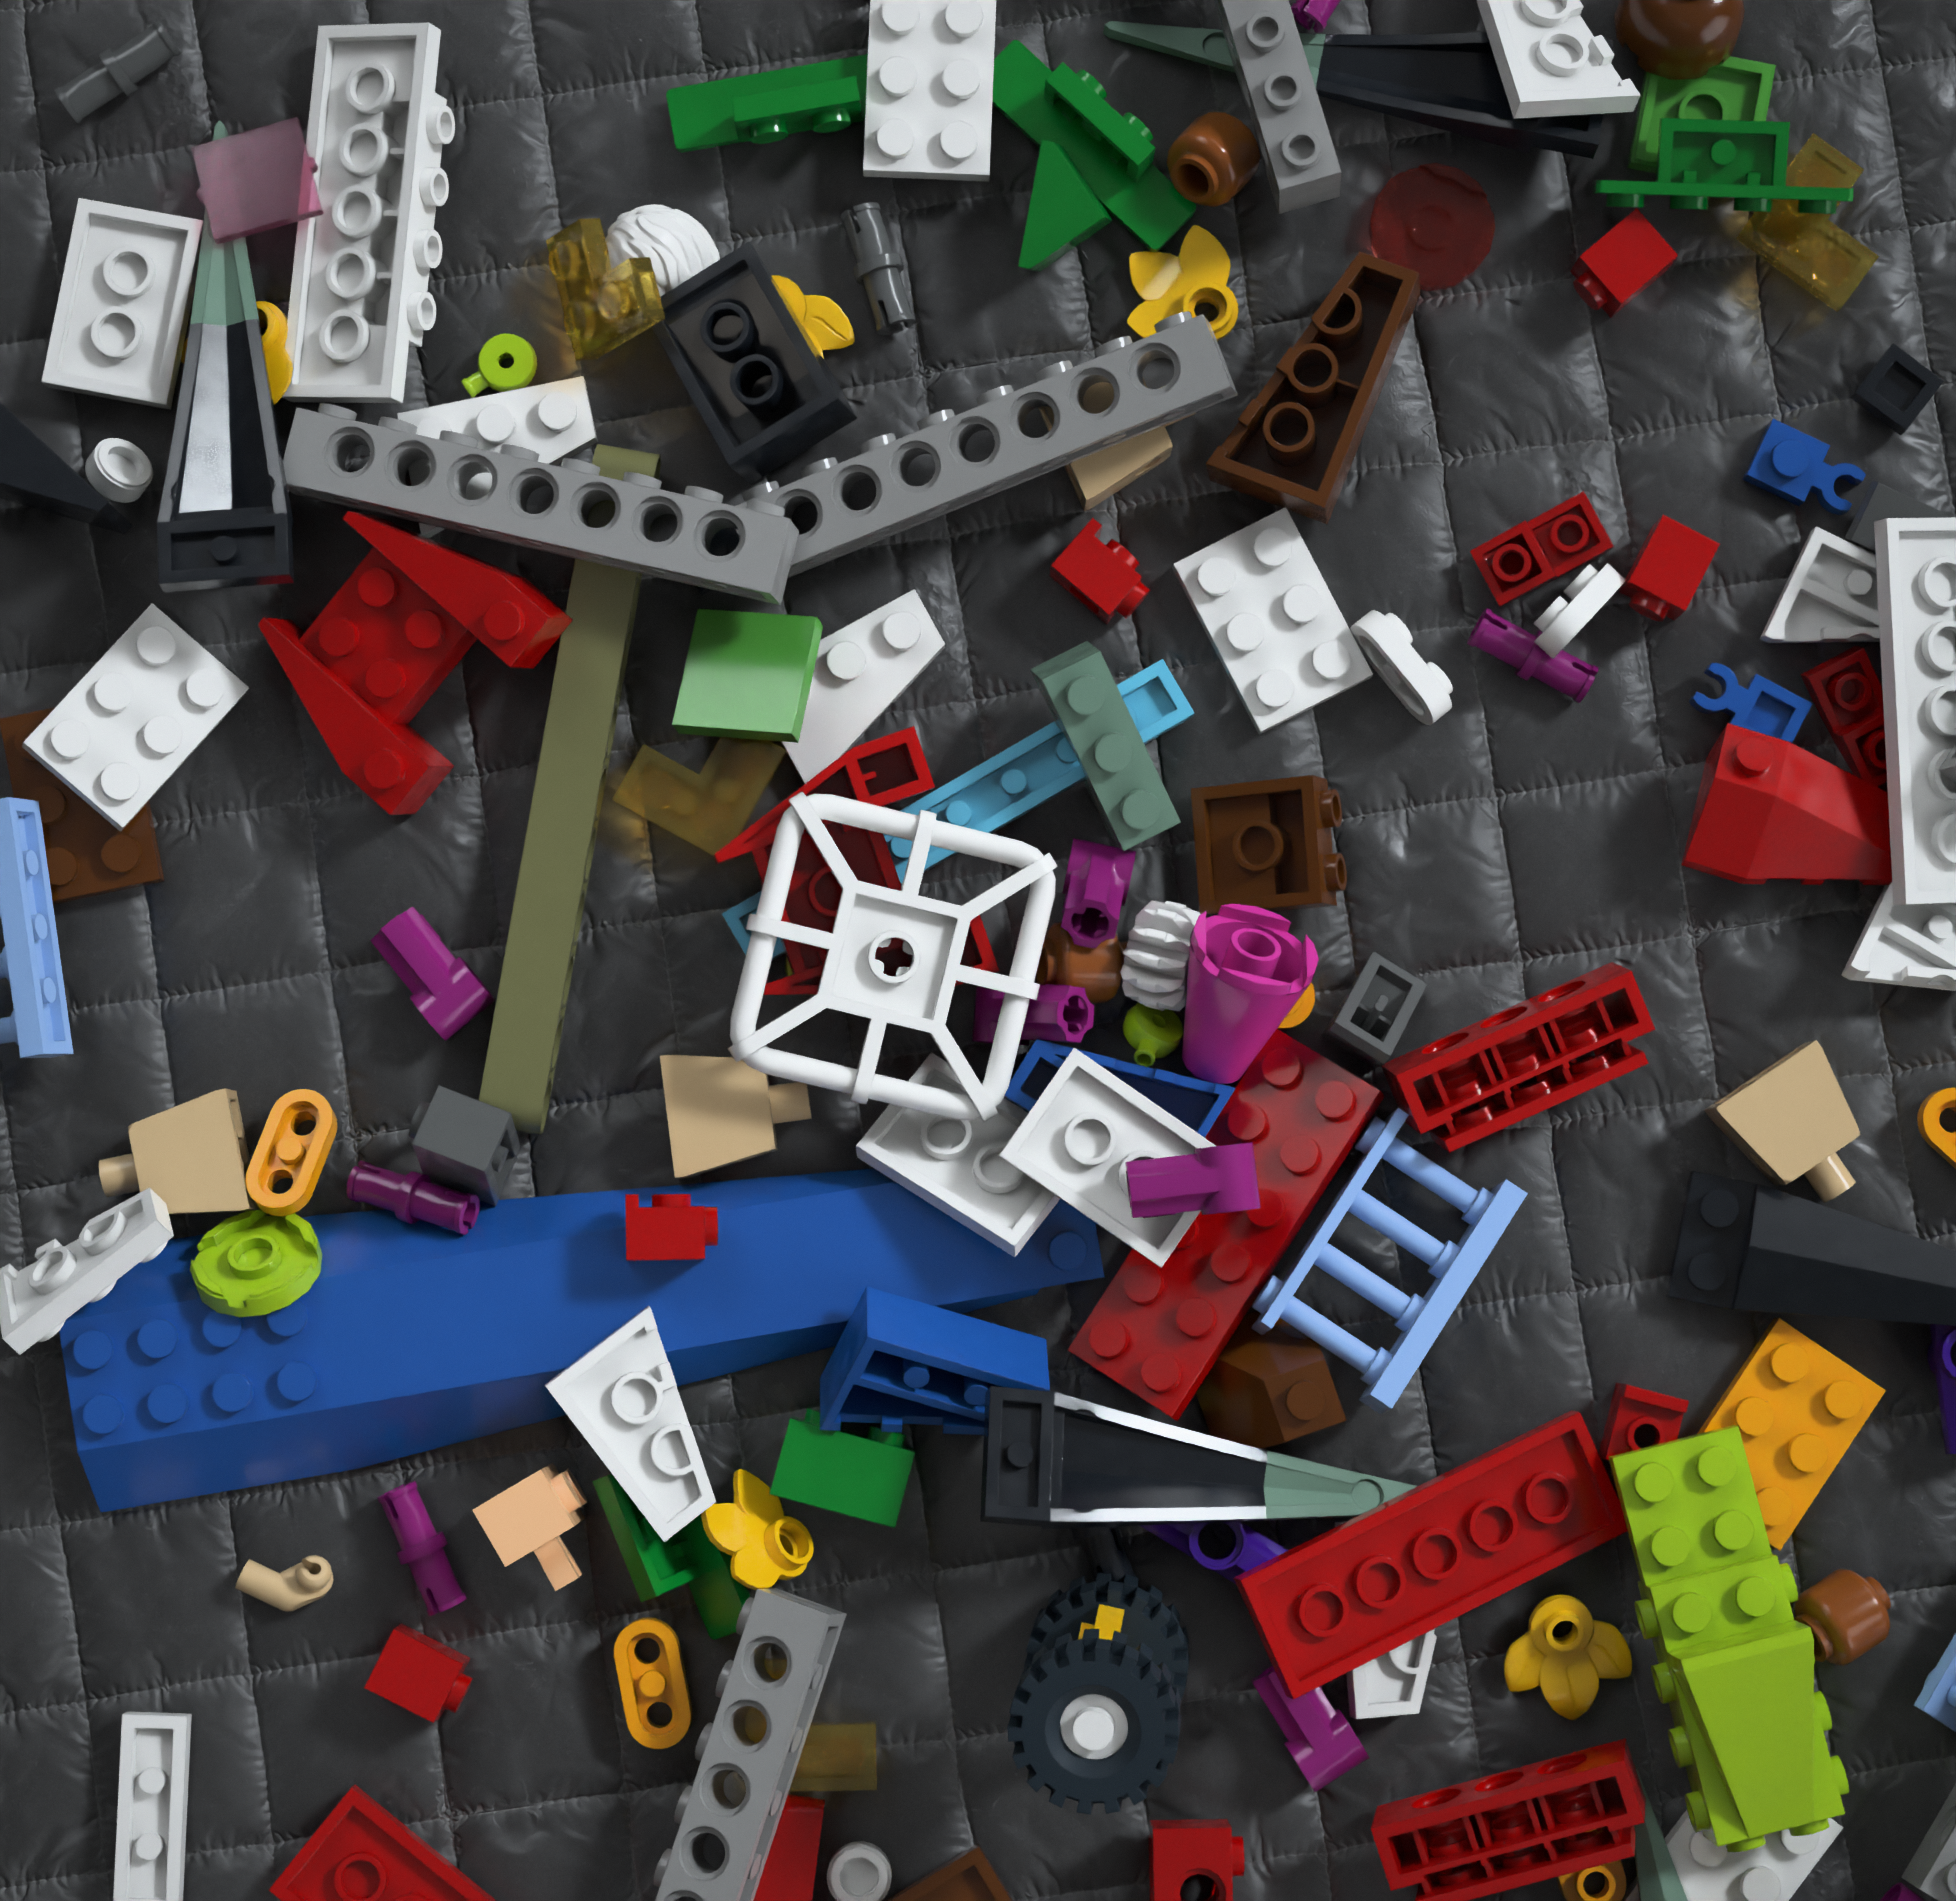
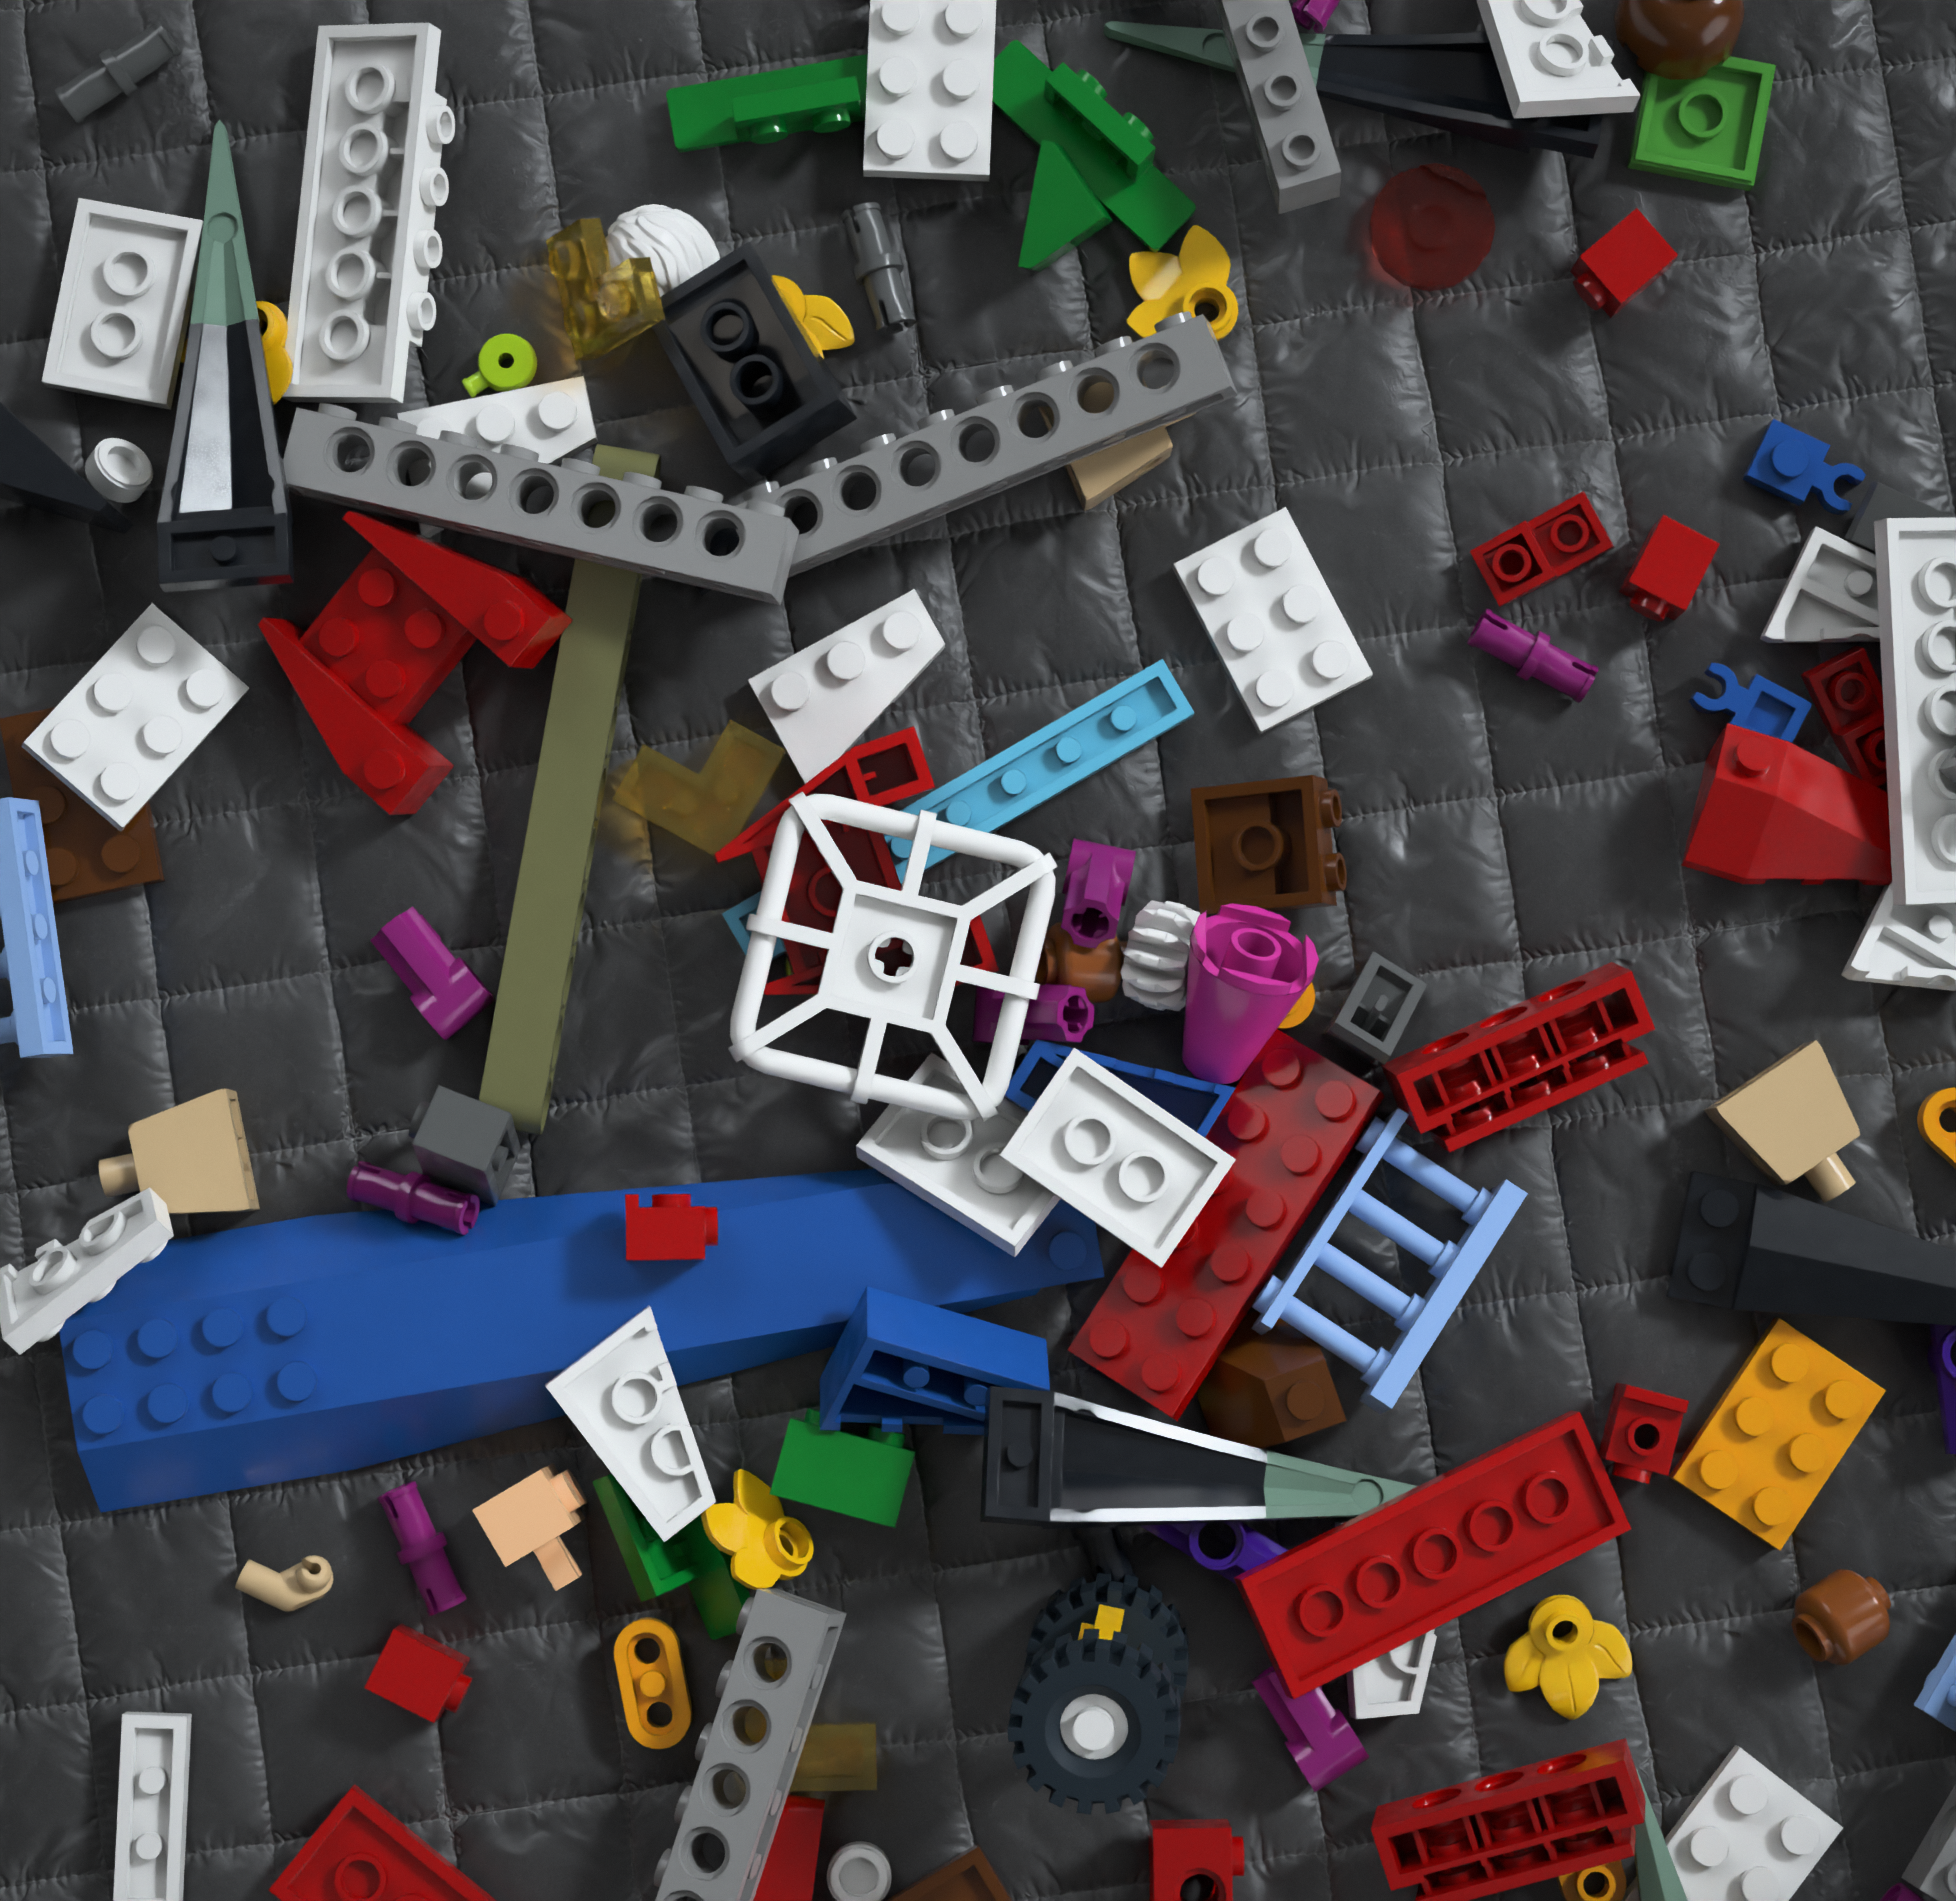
lime tile [190,1210,323,1317] -> none
clear pink piece [191,117,324,244] -> none
light orange plate [245,1089,337,1216] -> none
tan torso [660,1055,812,1179] -> none
bright green tile [672,609,823,743] -> none
sand green arch [1030,641,1181,851] -> none
red brick [1049,518,1150,625] -> none
lime piece [1123,1002,1183,1067] -> none
magenta piece [1125,1142,1261,1218] -> none
dark orange head [1166,112,1261,207] -> none
reddish brown wedge [1206,251,1420,524] -> none
white plate [1350,610,1453,725] -> none
white plate [1534,563,1626,659] -> none
green bracket [1592,118,1854,214] -> none
lime wedge [1608,1425,1849,1853] -> none
clear yellow plate [1735,133,1879,312] -> none
black plate [1850,343,1944,435] -> none

